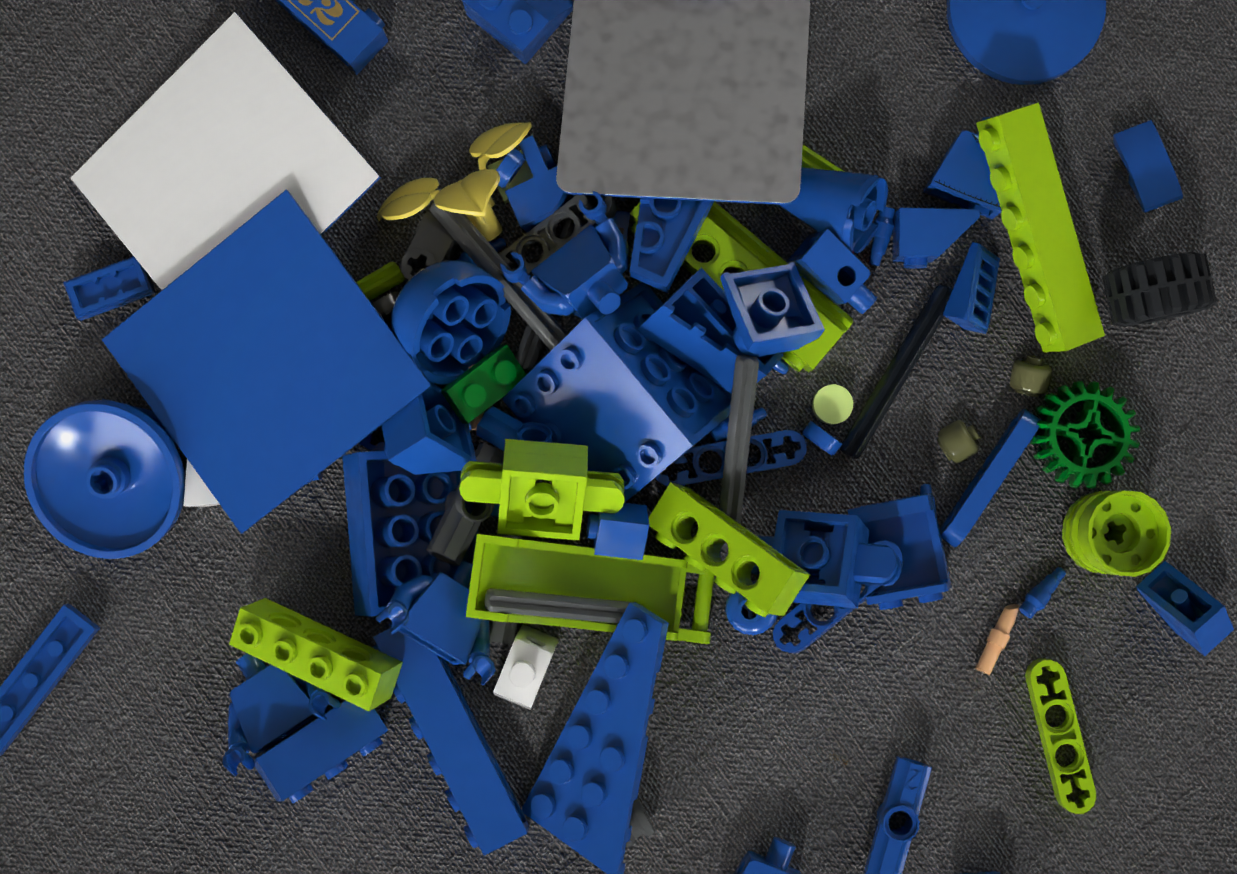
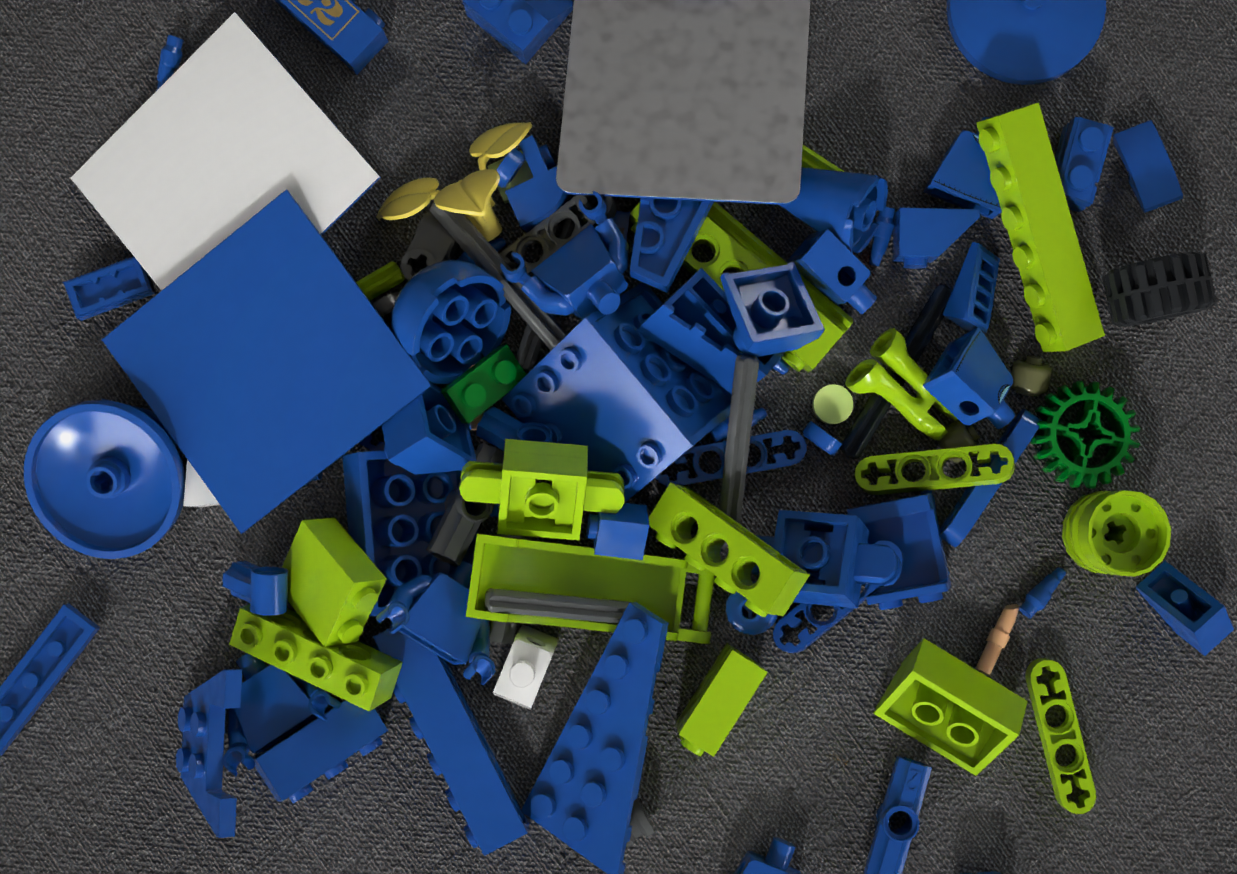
none -> blue piece [156,35,184,91]
none -> blue wing [176,669,242,838]
none -> blue piece [223,561,288,615]
none -> lime brick [281,518,387,647]
none -> lime brick [675,643,768,757]
none -> lime piece [845,328,958,441]
none -> lime beam [855,444,1015,495]
none -> lime slope [873,638,1028,776]
none -> blue torso [923,327,1015,429]
none -> blue brick [1055,117,1114,212]

